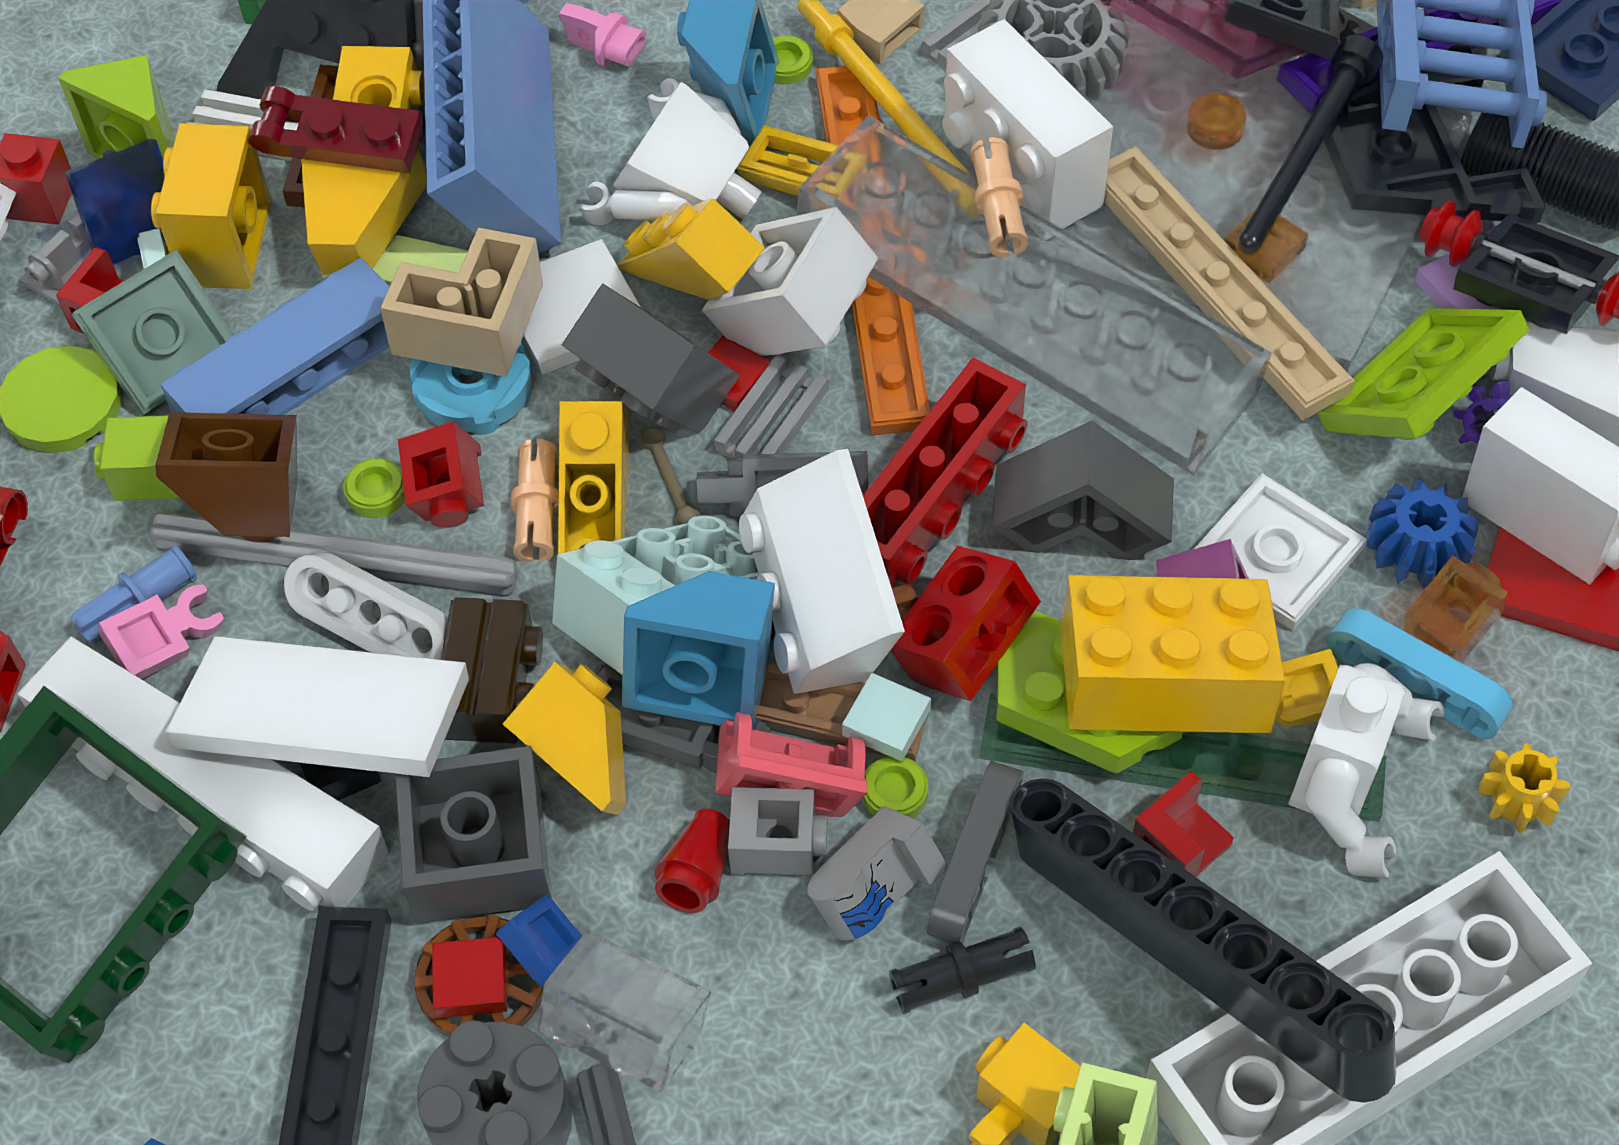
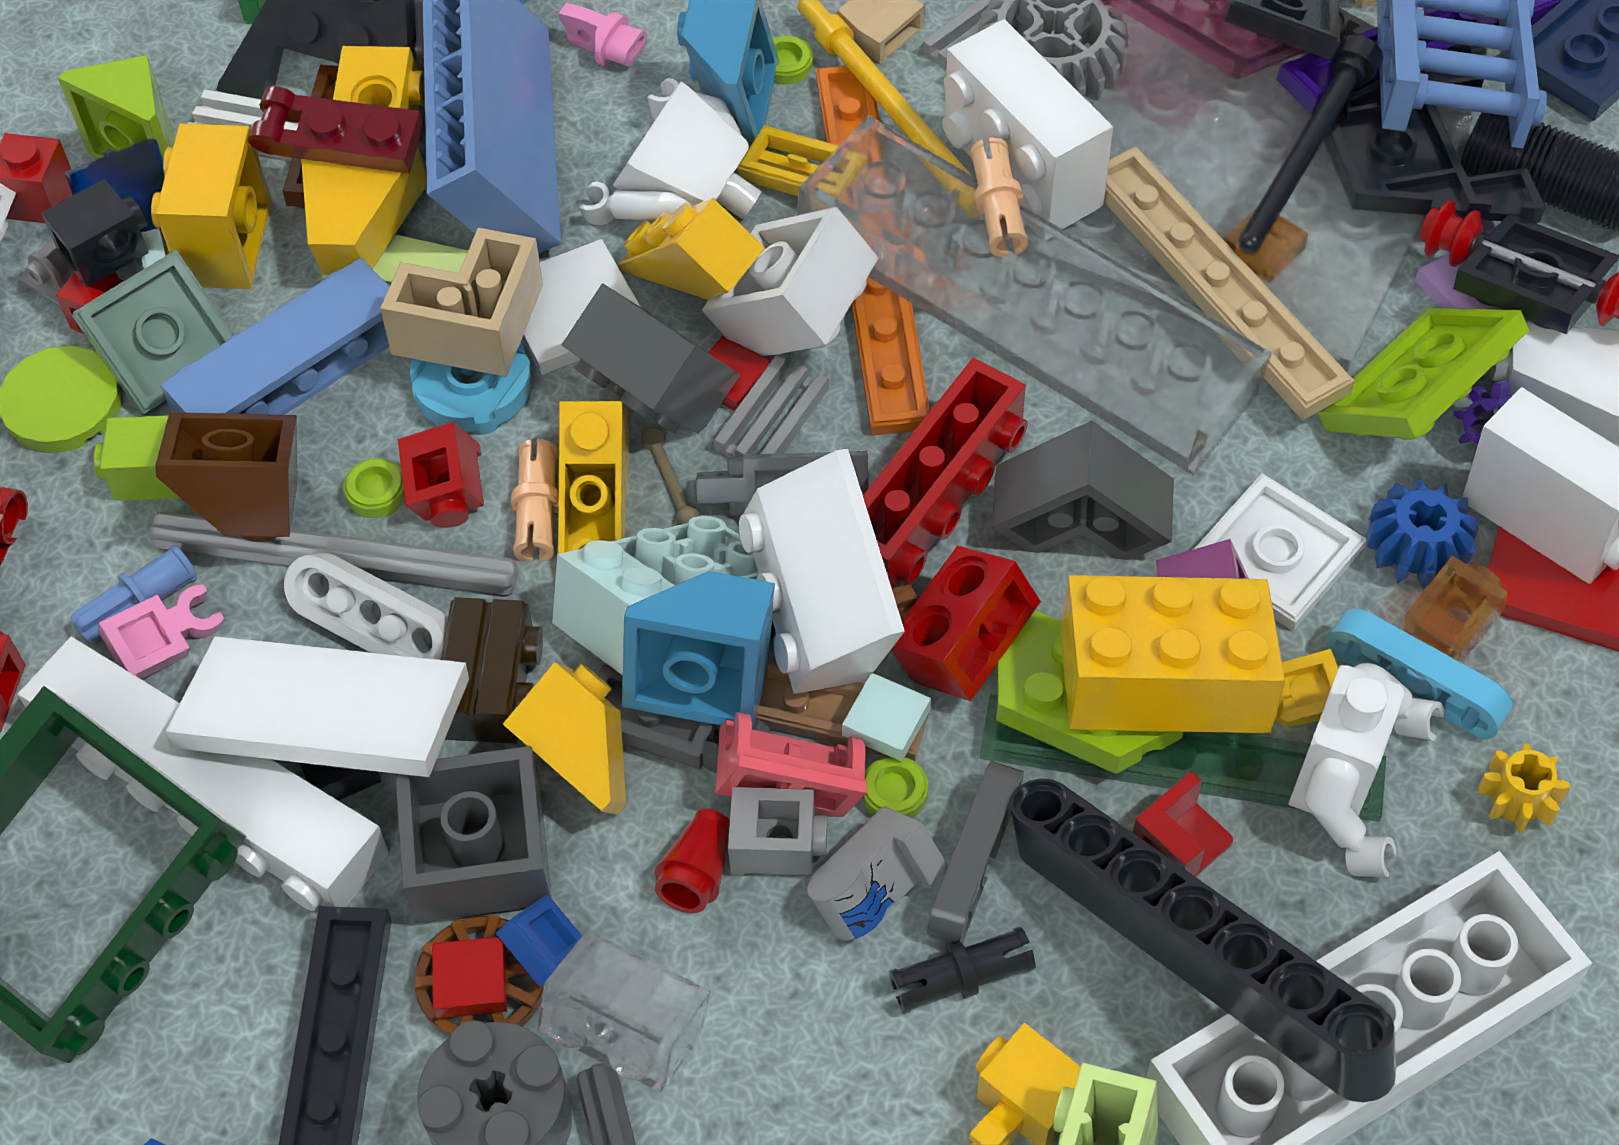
clear orange tile [1187,94,1247,150] -> none
none -> black brick [41,178,149,288]

